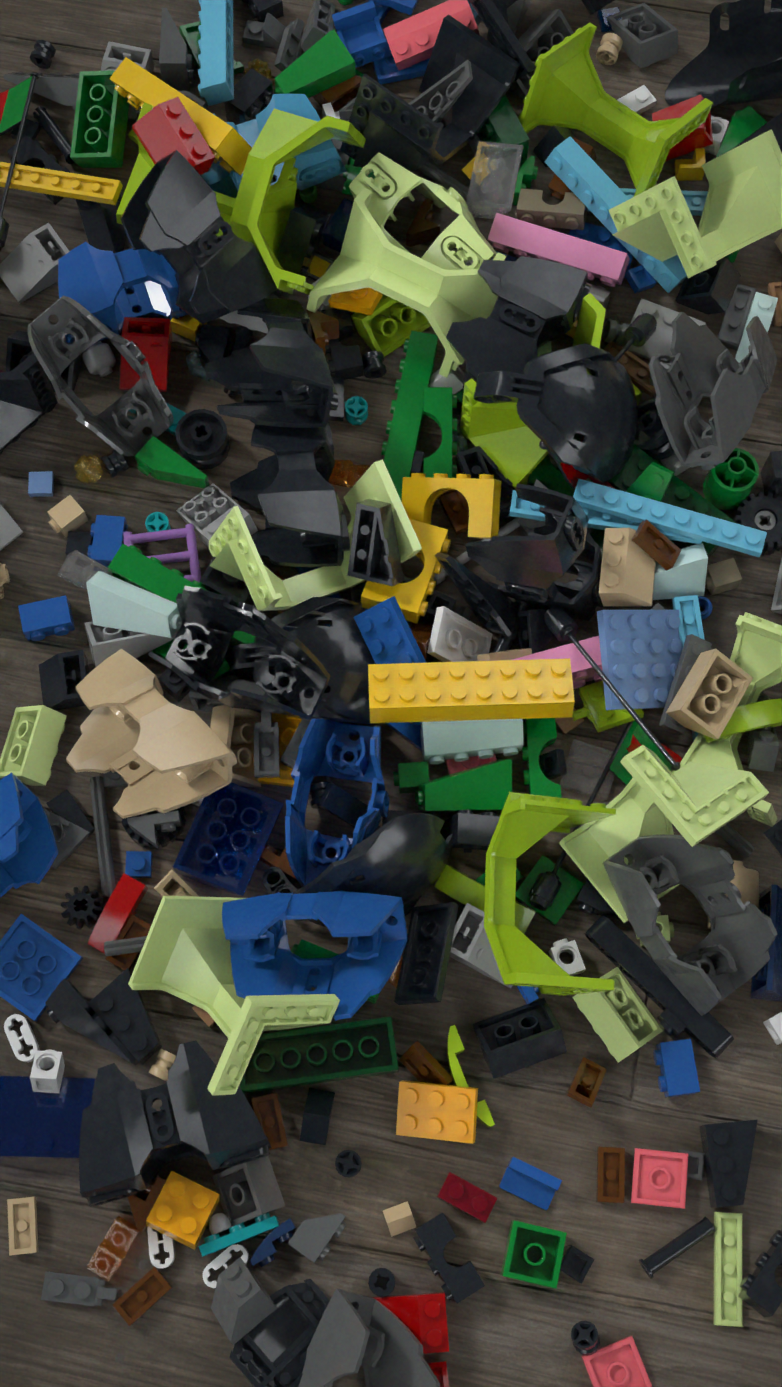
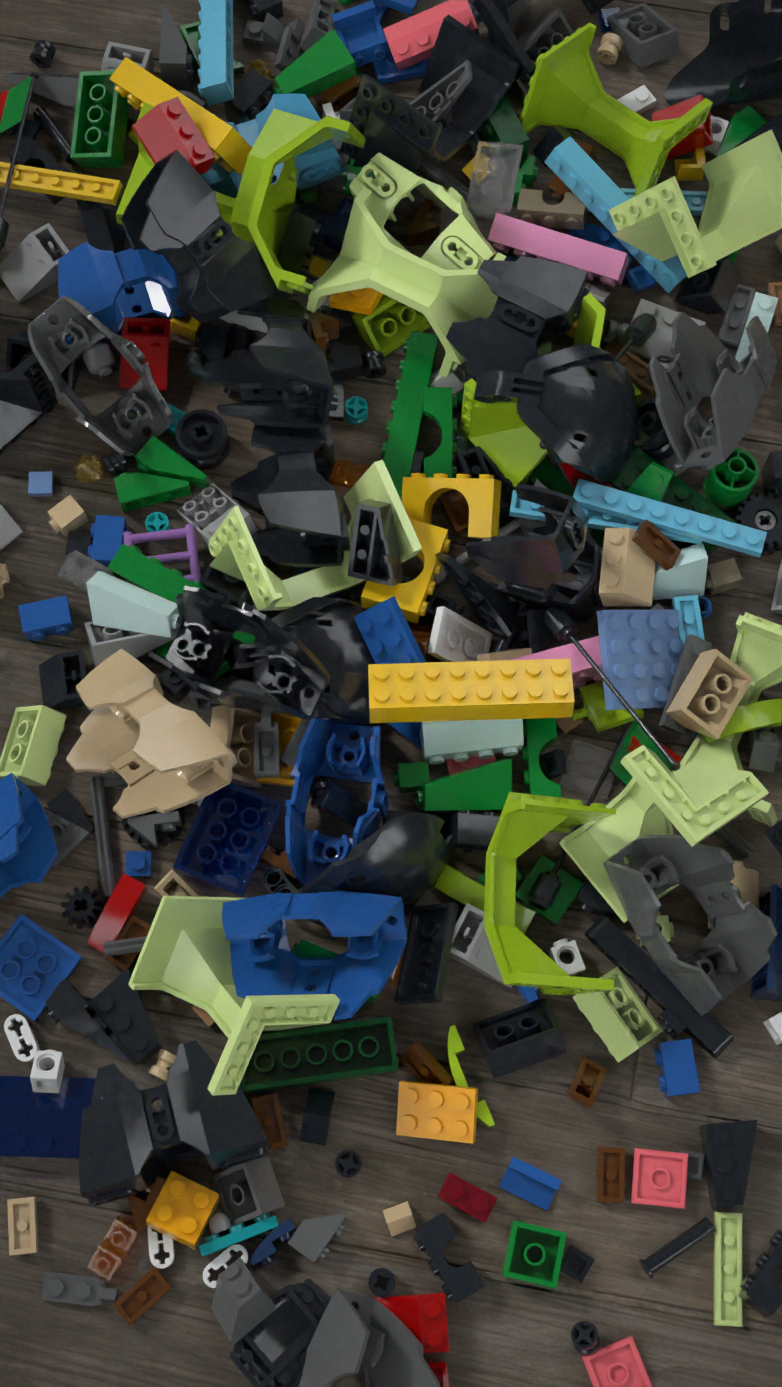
none -> green slope [114,472,192,513]

